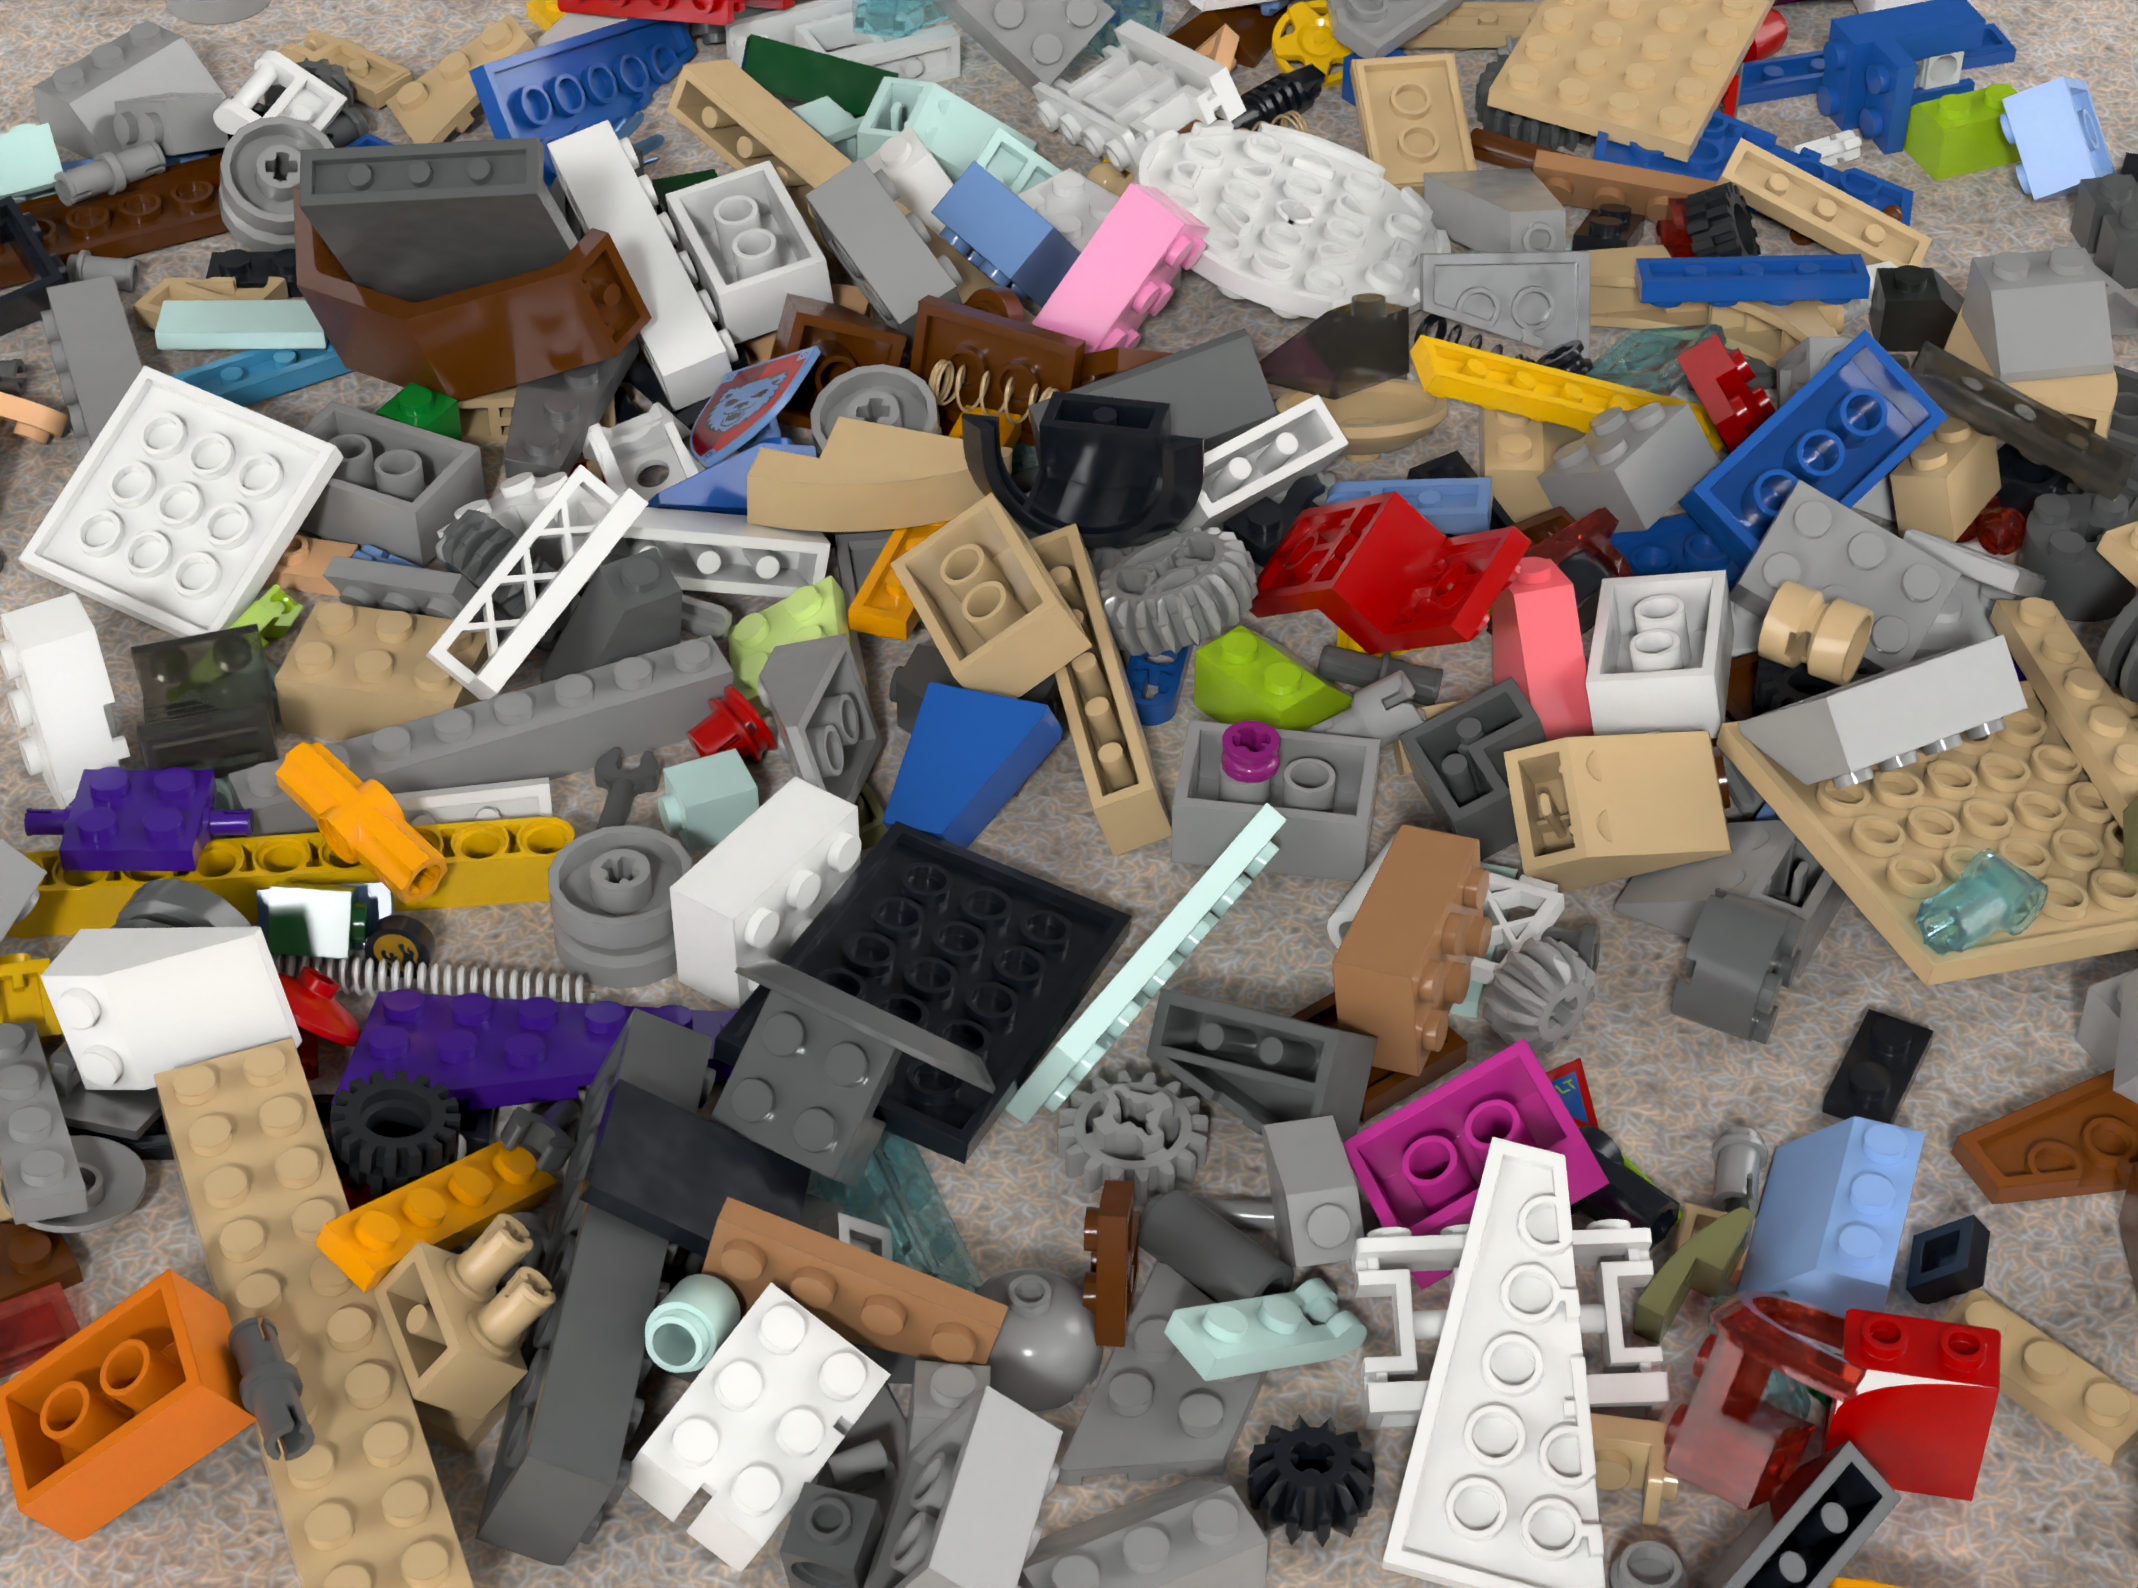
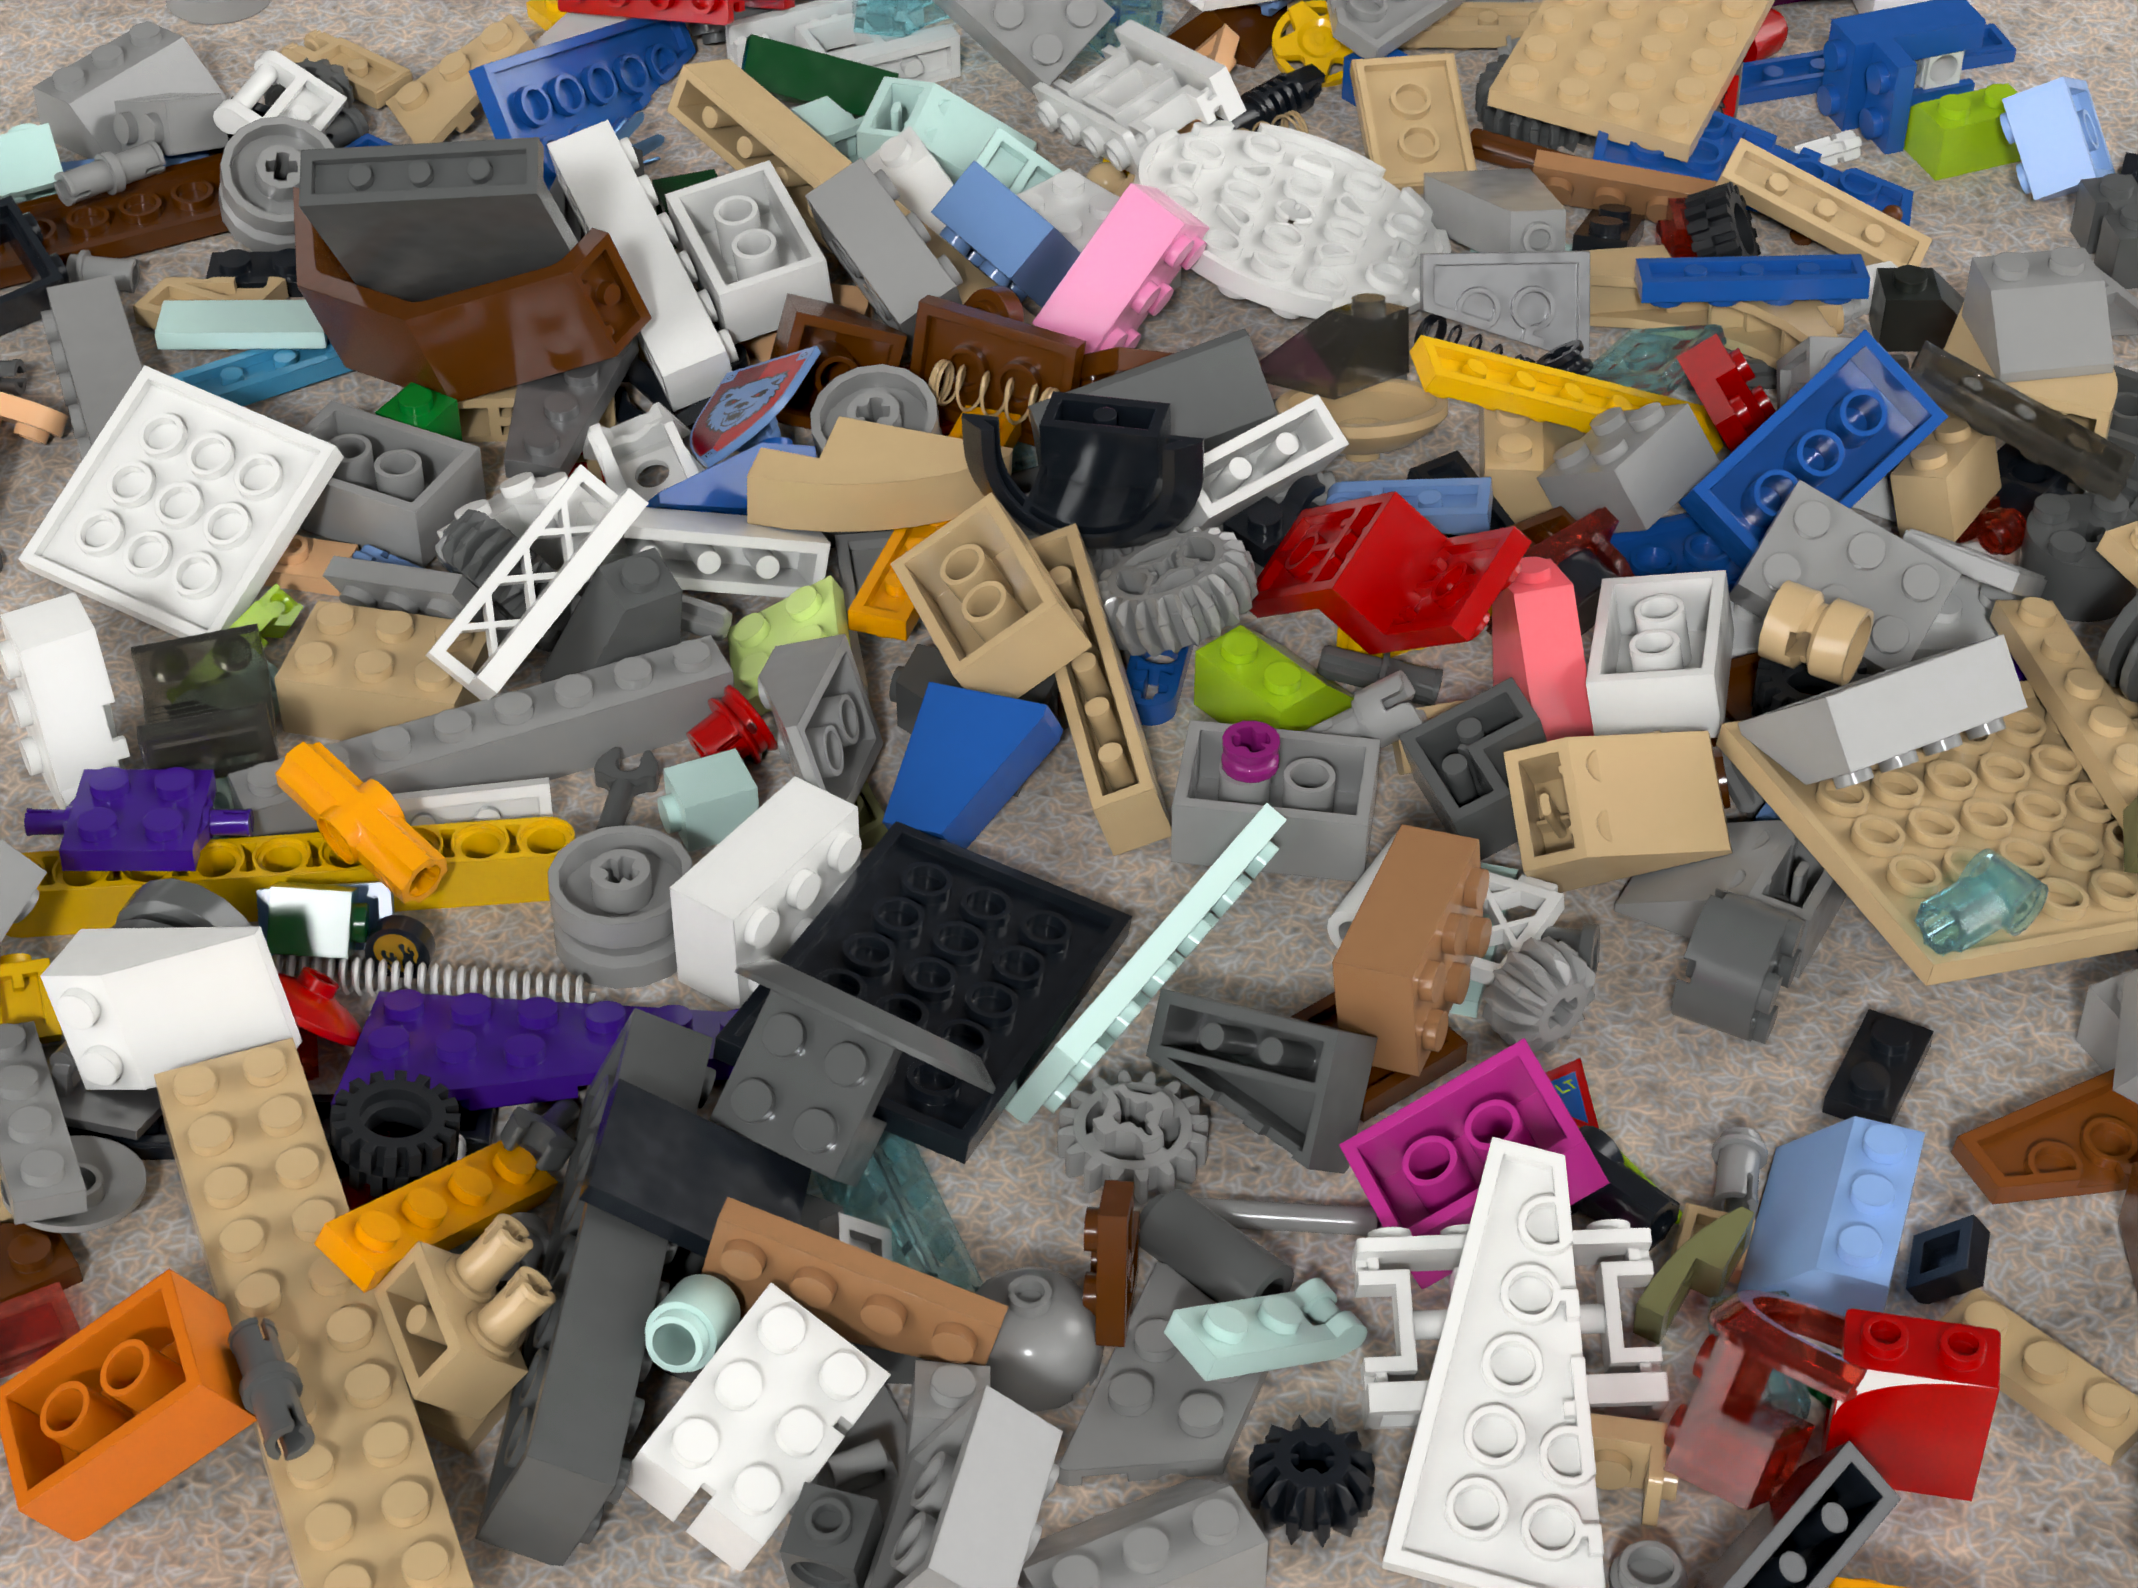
light grey slope [1261,1115,1365,1268] -> none

